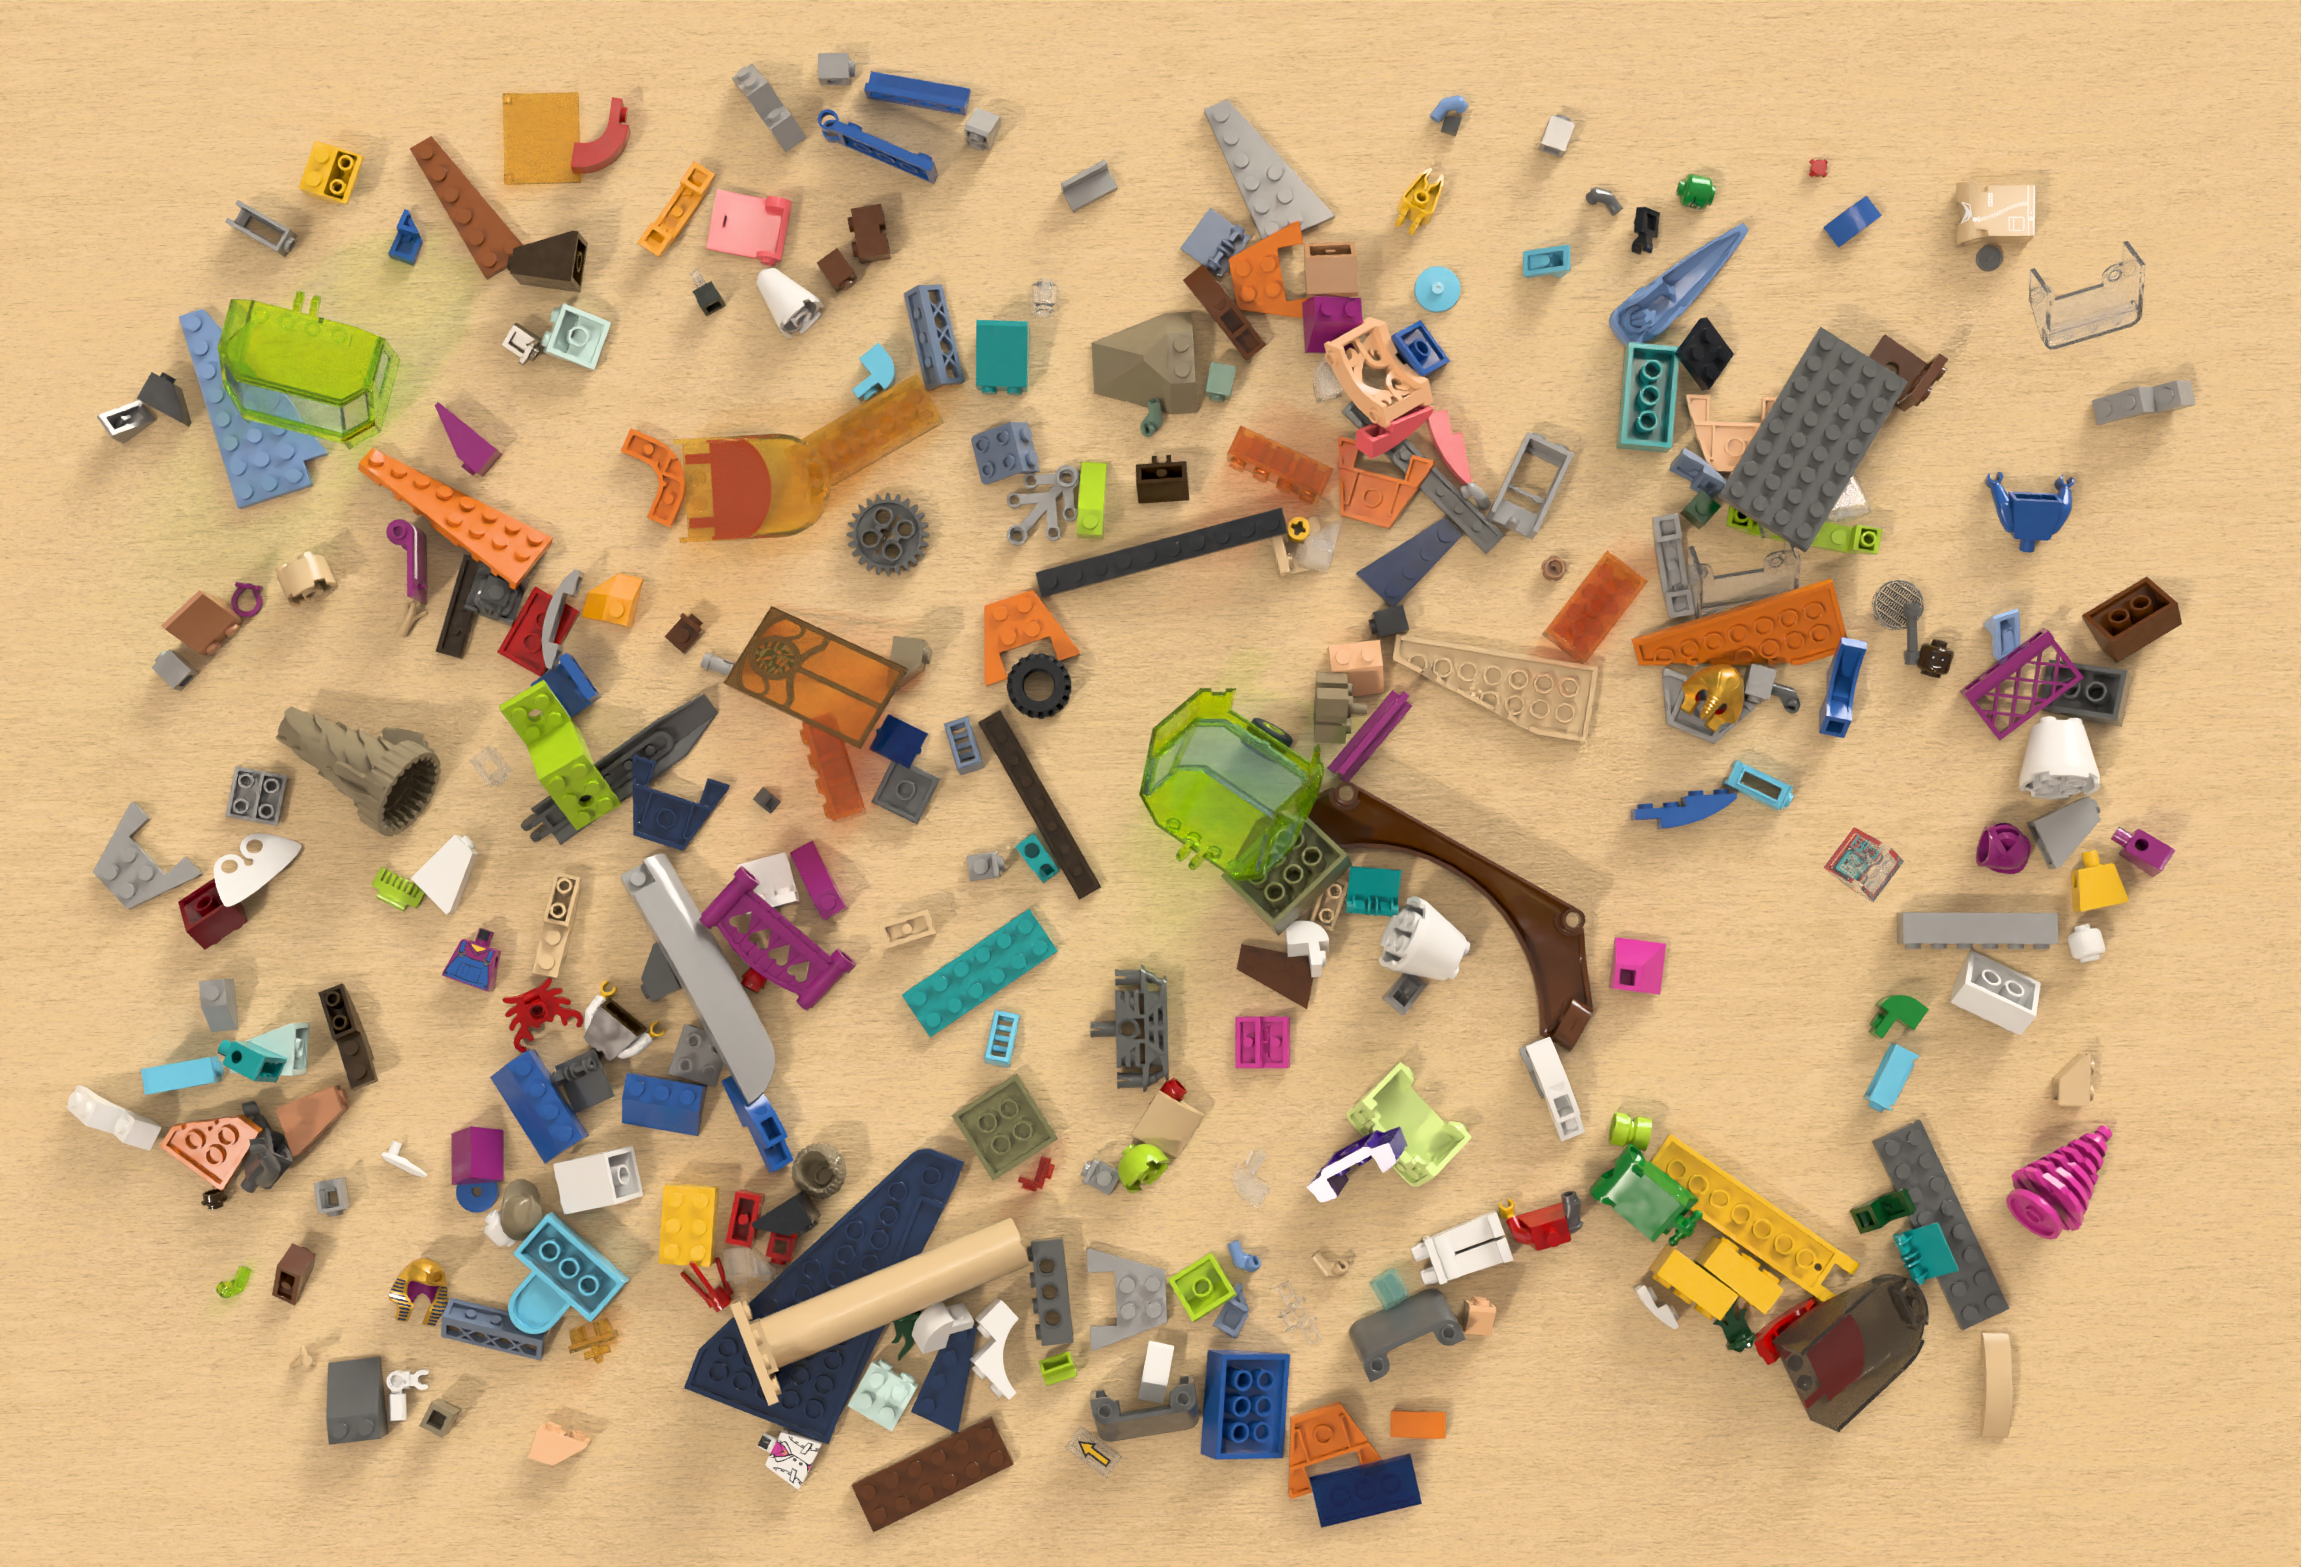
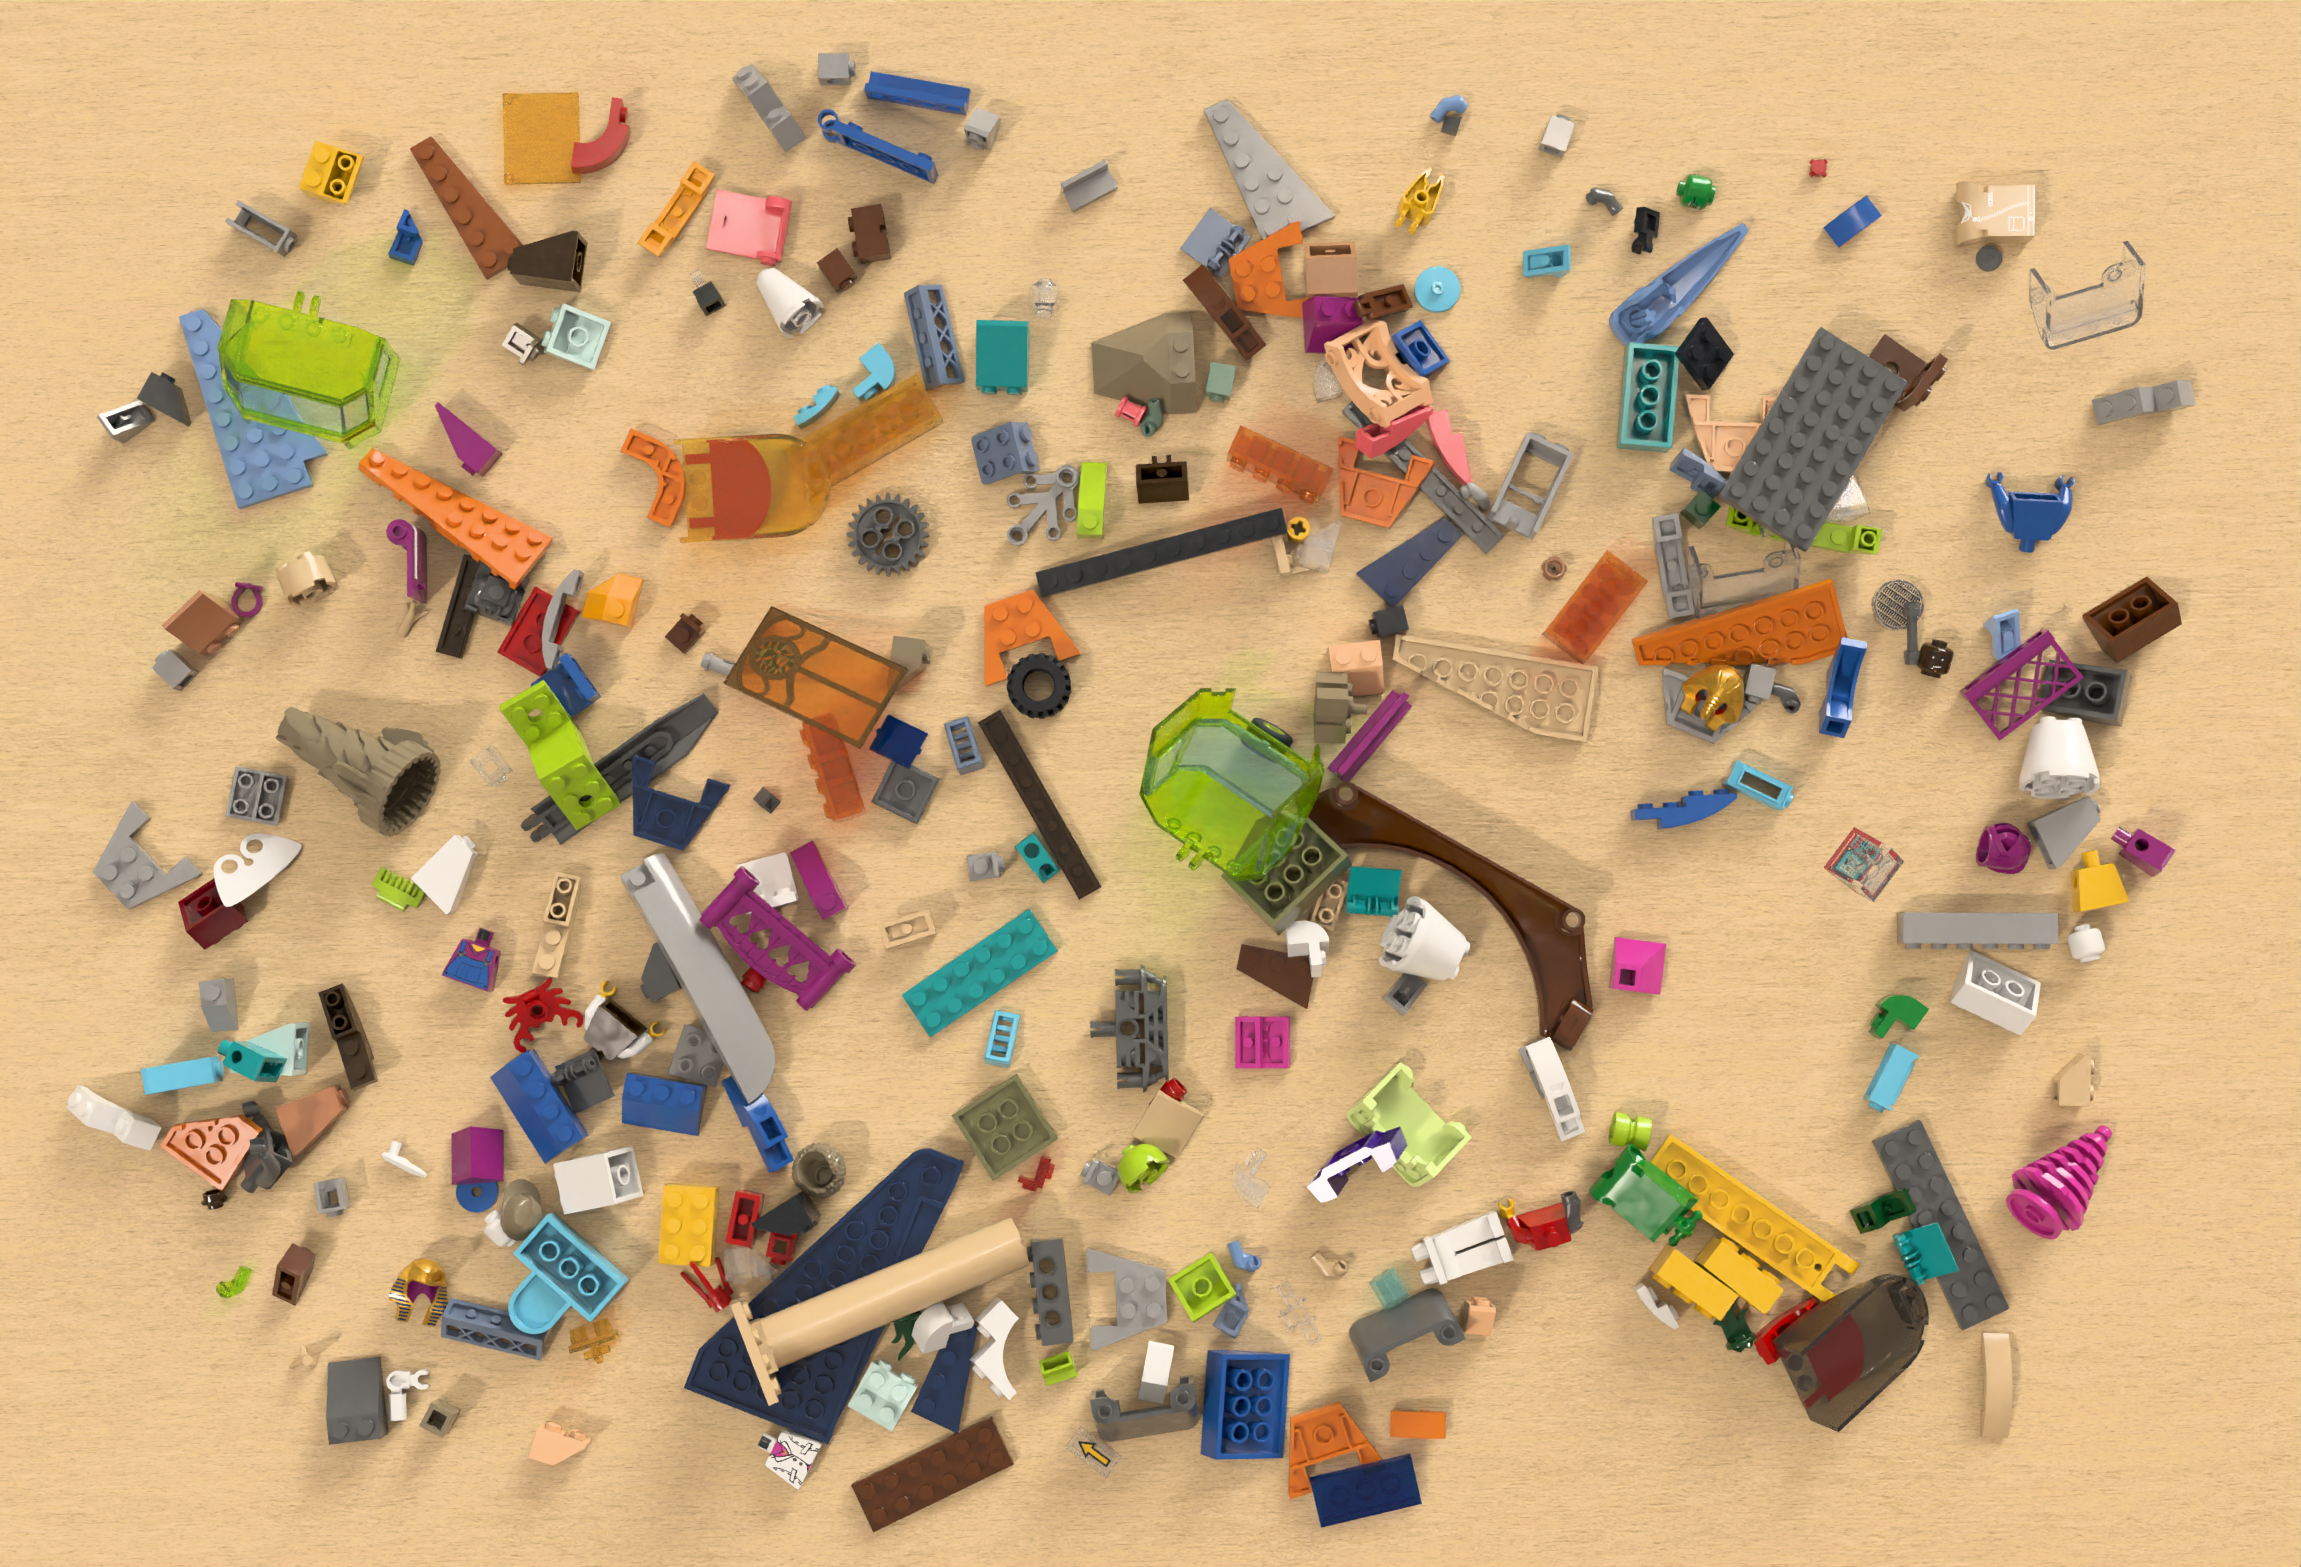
none -> medium azure slope [794,385,840,429]
none -> coral bush [1115,396,1148,427]
none -> reddish brown hinge [1353,284,1413,321]

